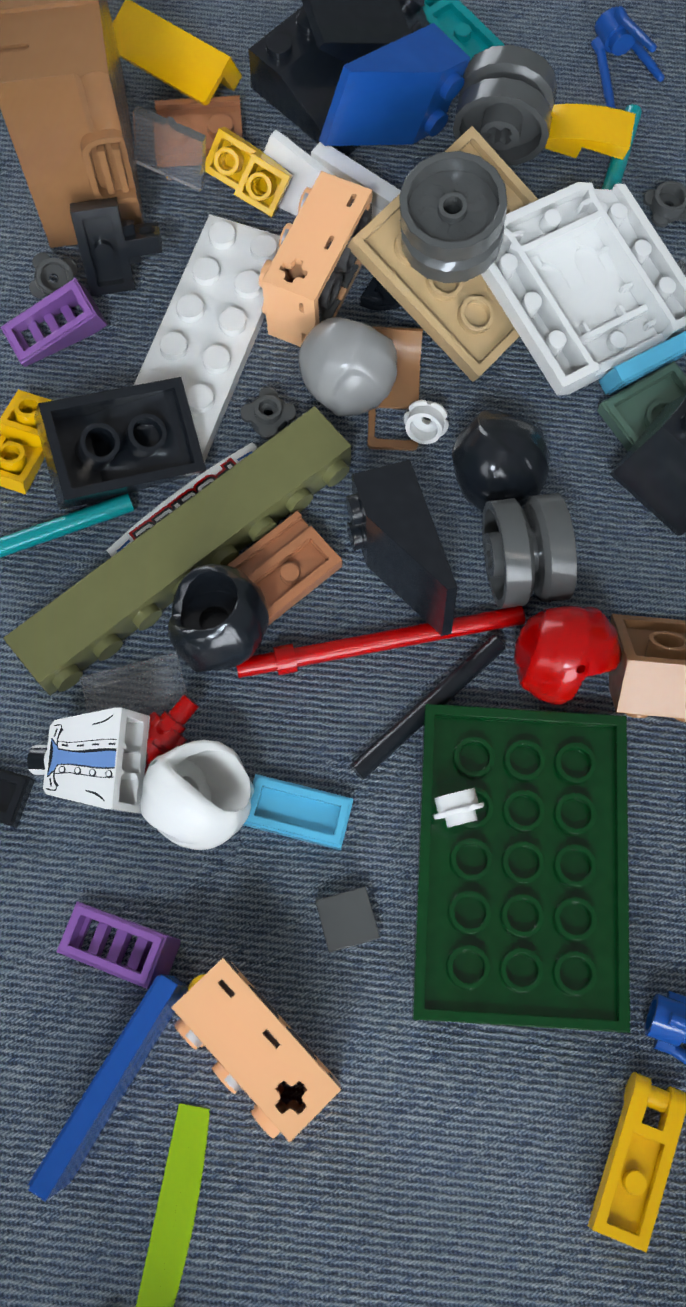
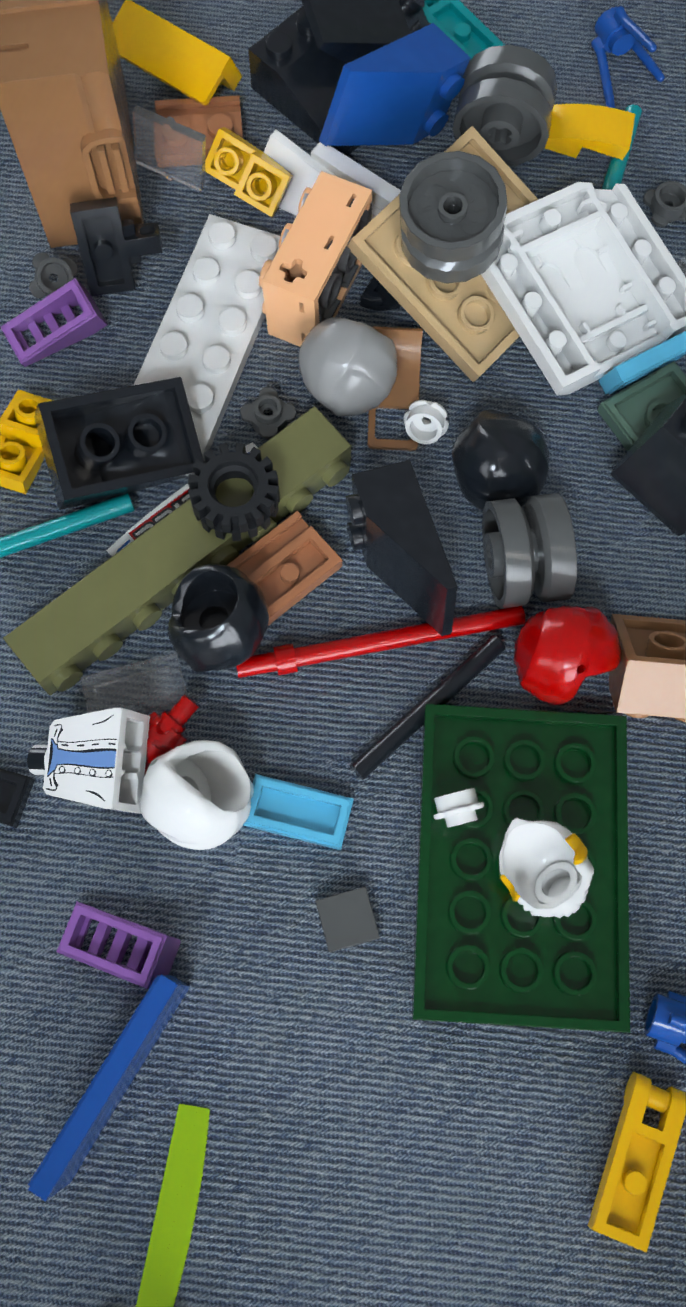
light nougat piece [171,958,341,1142] -> none
none -> black tyre [188,443,280,541]
none -> white hair [499,818,594,918]

